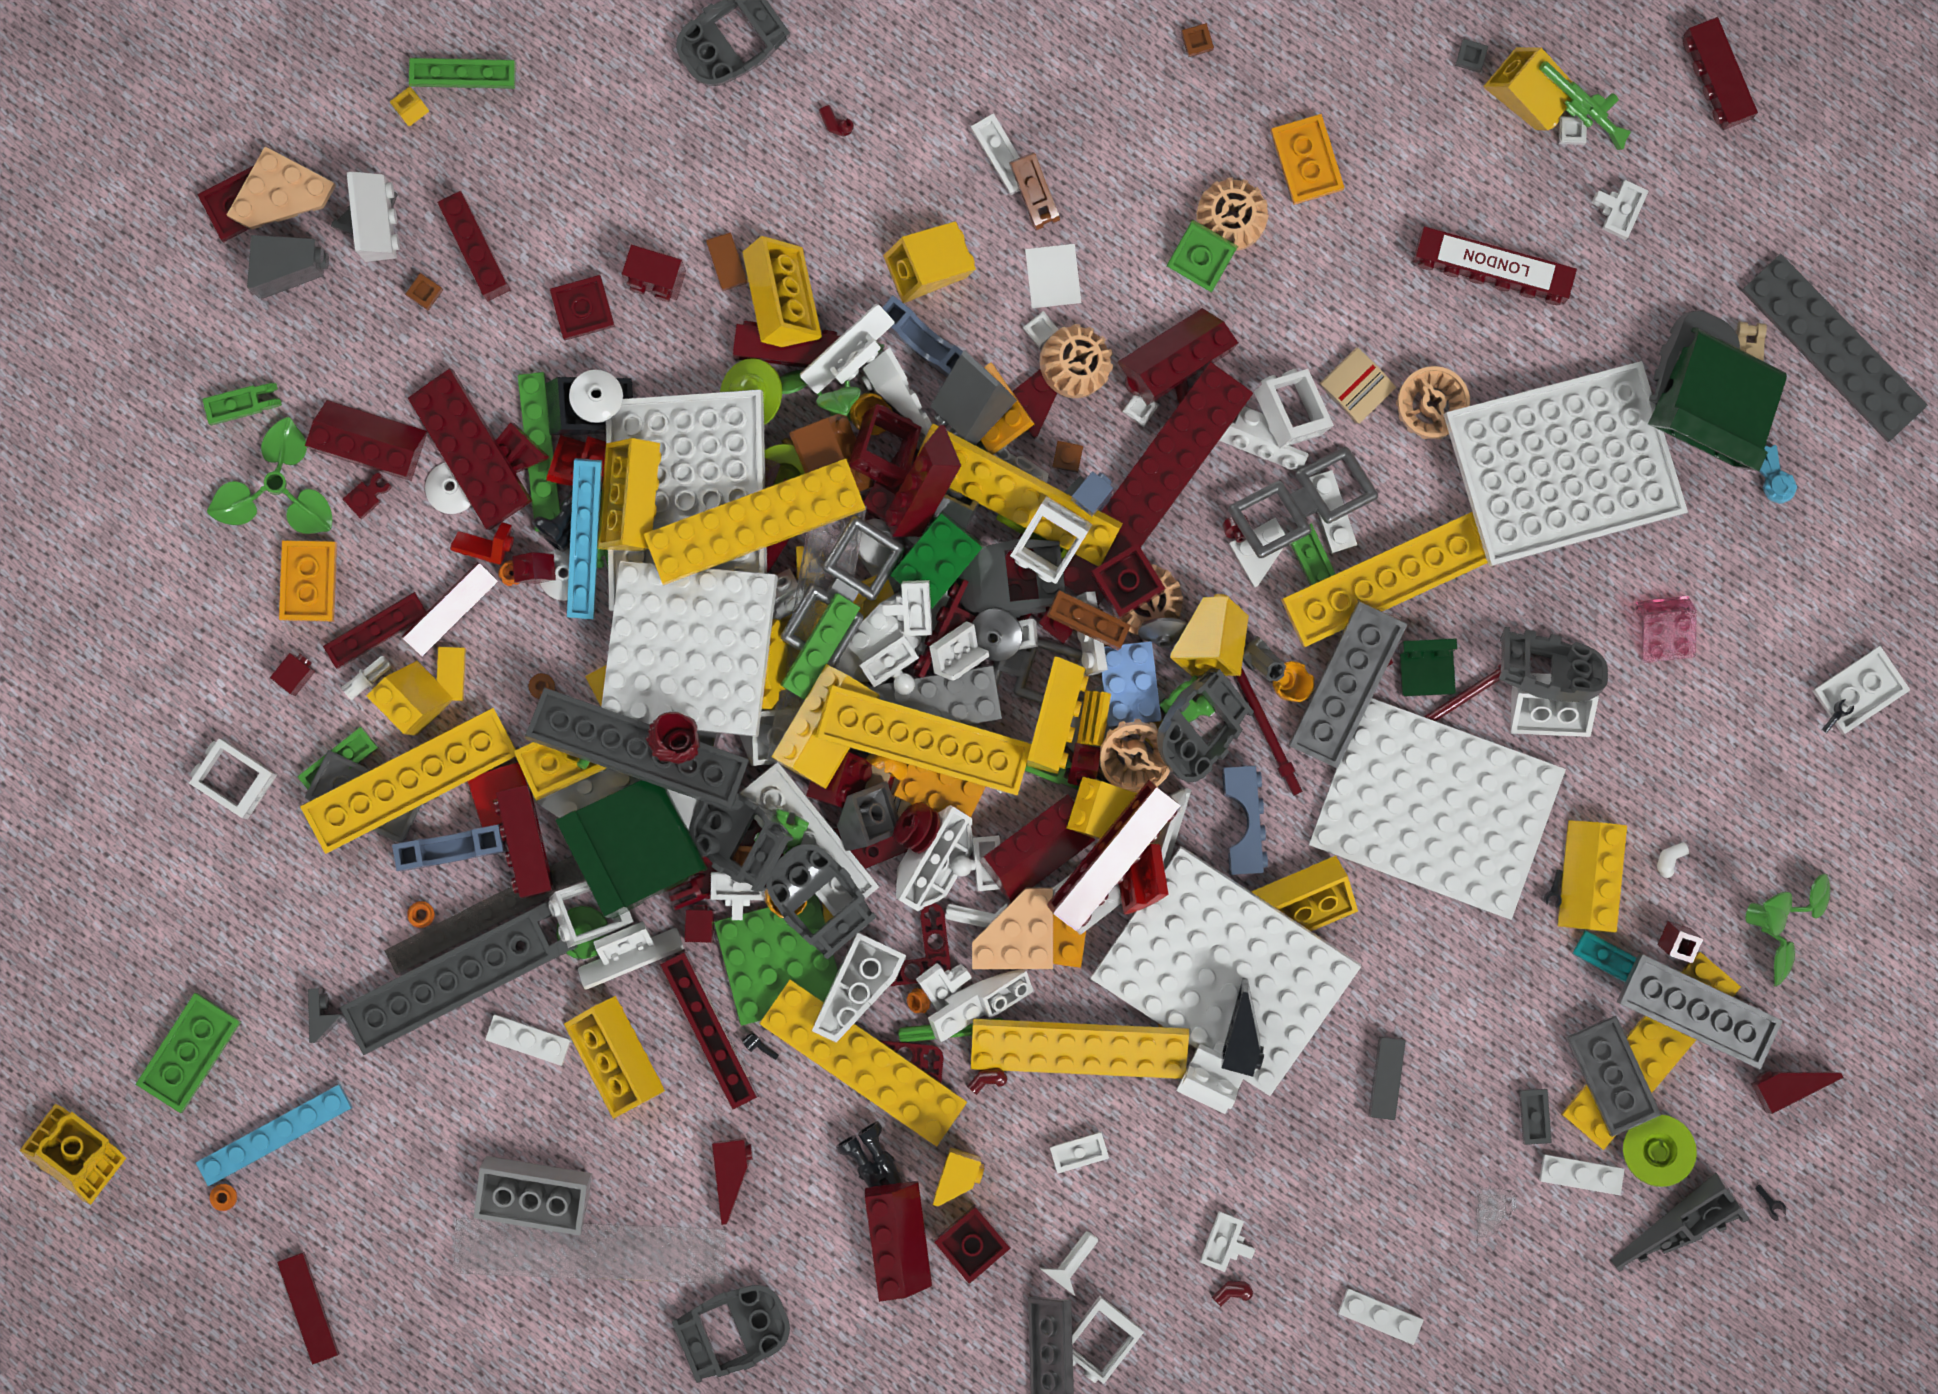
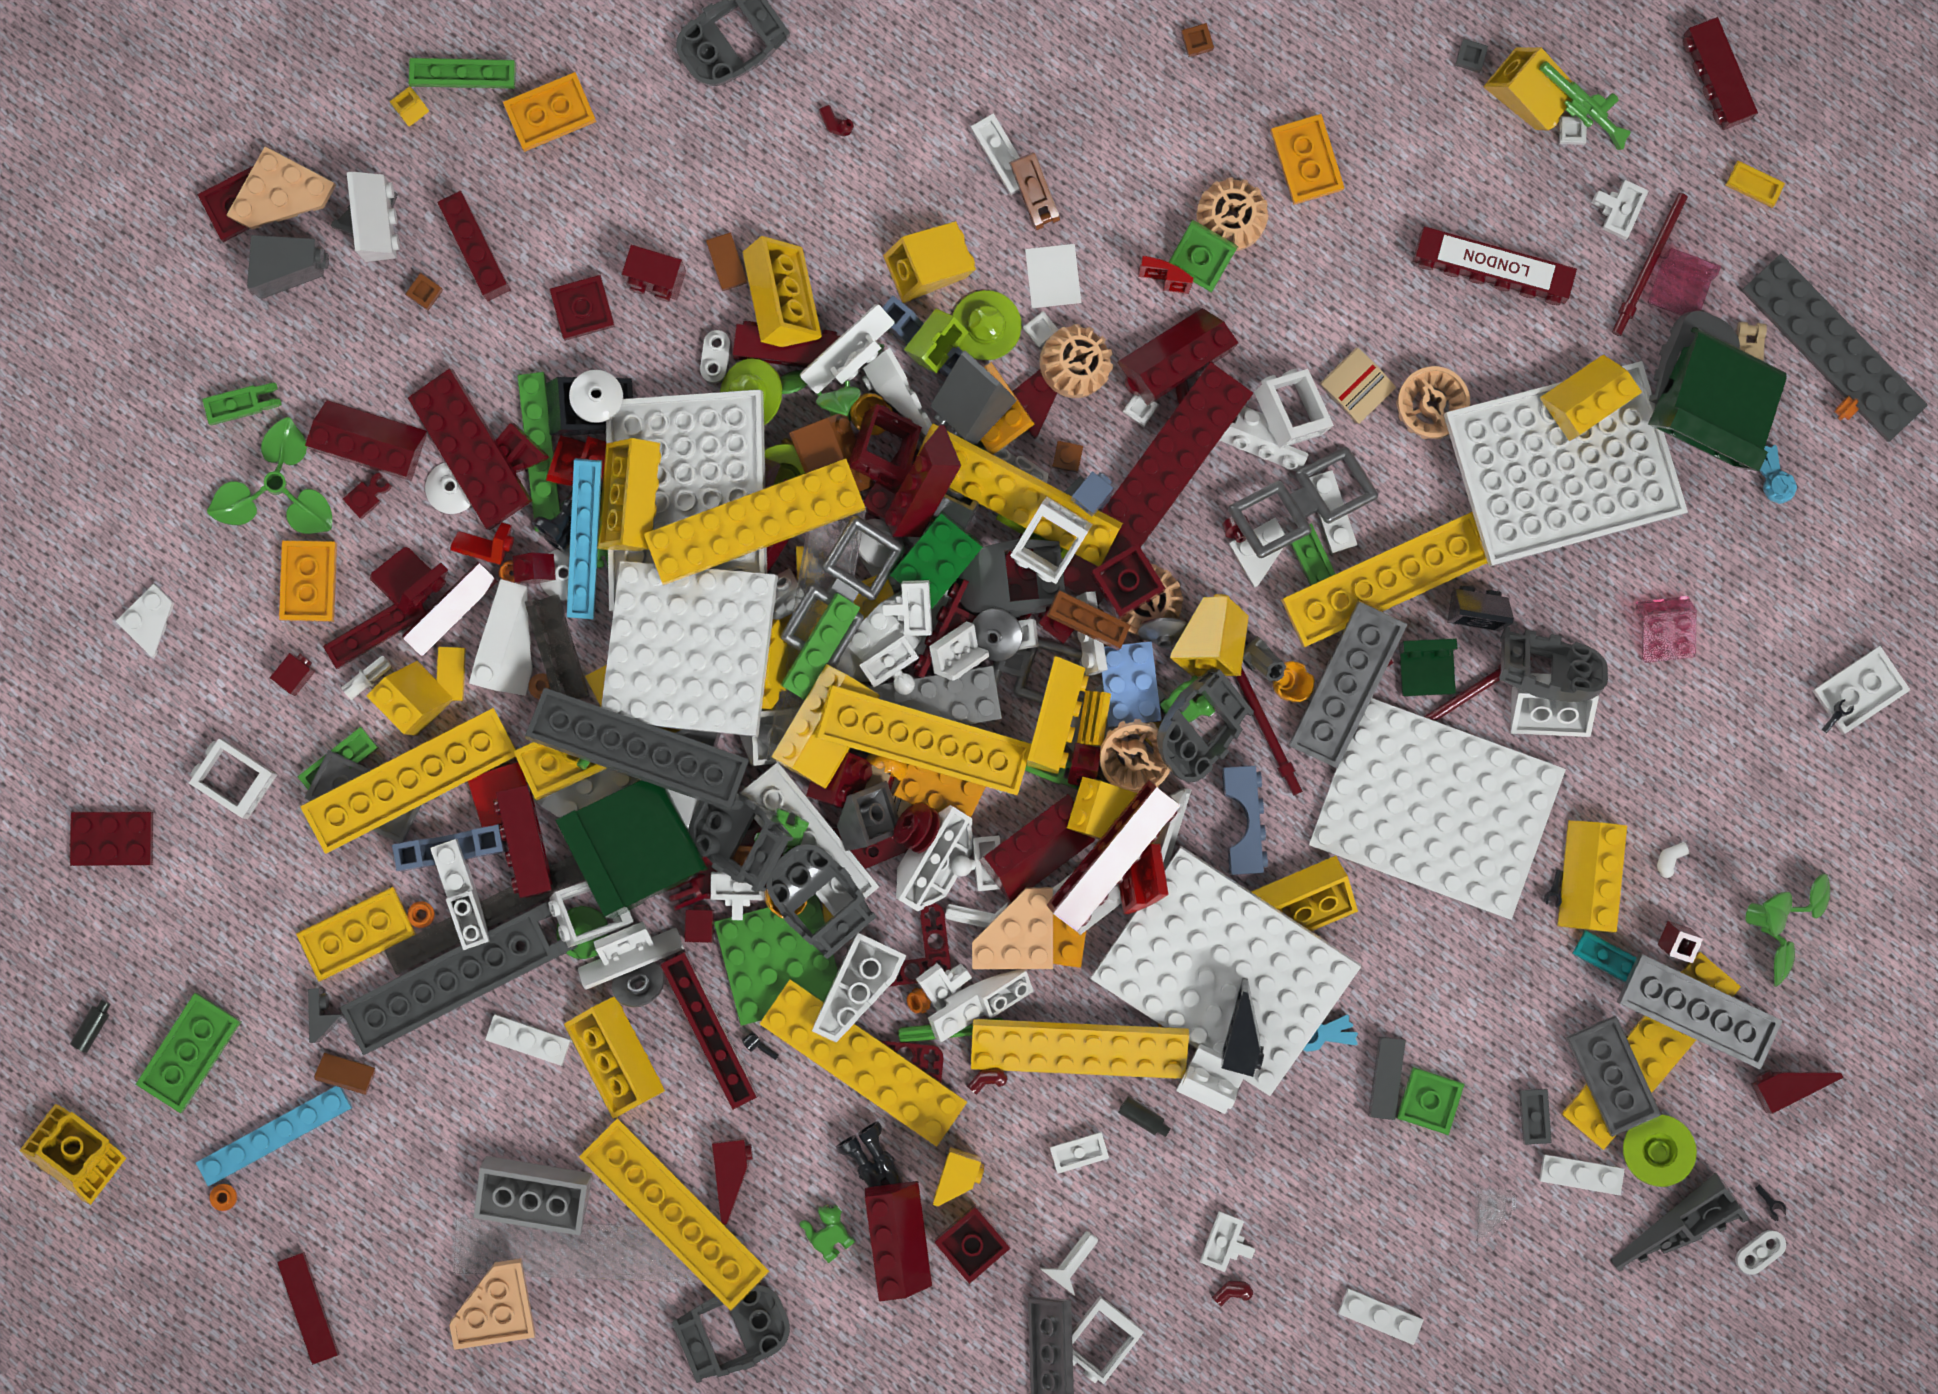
dark red hair [646,712,700,764] -> none
none -> dark red plate [70,812,153,866]
none -> pearl dark grey cylinder [70,999,111,1053]
none -> white wing [116,584,174,658]
none -> yellow tile [296,887,417,982]
none -> dark orange tile [314,1053,375,1095]
none -> dark red bracket [370,547,448,614]
none -> white slope [430,839,489,950]
none -> light nougat plate [449,1258,535,1350]
none -> white wedge [469,579,533,696]
none -> light orange plate [503,72,597,152]
none -> clear smoke fence [525,595,590,699]
none -> yellow plate [579,1118,770,1311]
none -> flat silver dish [612,962,664,1007]
none -> white plate [700,330,731,384]
none -> bright green animal [799,1204,856,1263]
none -> lime brick [904,308,969,374]
none -> lime hat [952,290,1022,361]
none -> pearl dark grey cylinder [1118,1096,1171,1137]
none -> red slope [1138,256,1193,294]
none -> medium azure piece [1303,1015,1358,1052]
none -> bright green tile [1396,1067,1465,1135]
none -> black slope [1447,586,1514,631]
none -> yellow slope [1540,354,1642,441]
none -> dark red bar [1612,193,1688,336]
none -> clear pink bracket [1648,248,1721,315]
none -> yellow tile [1725,161,1785,208]
none -> white plate [1735,1230,1786,1275]
none -> orange plate [1834,396,1859,421]

